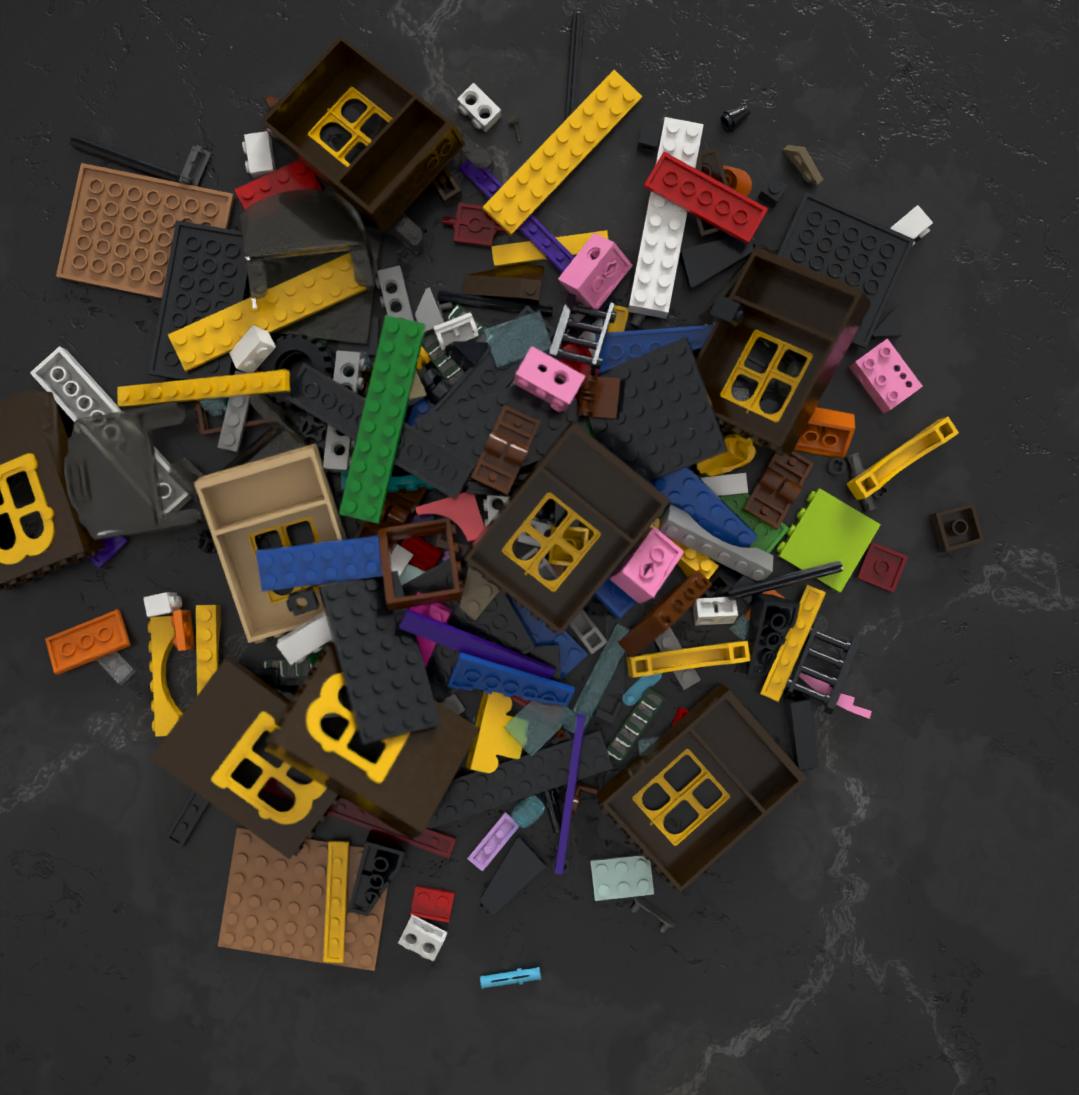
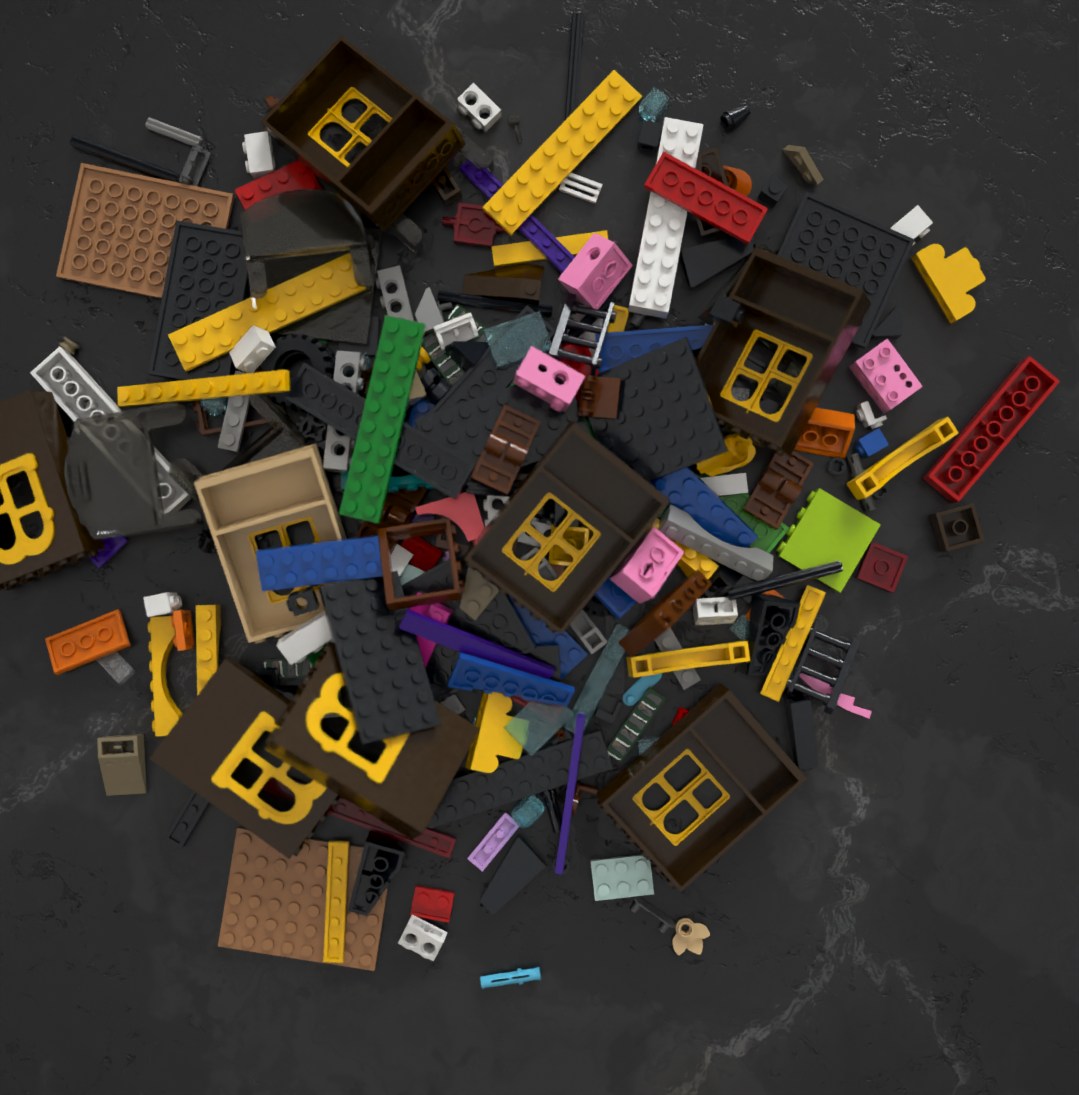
none -> dark tan bush [59,337,79,355]
none -> dark tan slope [97,734,147,796]
none -> light grey axle [145,118,202,147]
none -> white tile [559,173,602,204]
none -> clear light blue brick [639,87,669,122]
none -> tan plate [672,918,710,955]
none -> blue brick [855,428,889,459]
none -> white bracket [856,401,887,429]
none -> yellow brick [911,244,986,324]
none -> red brick [922,356,1060,503]

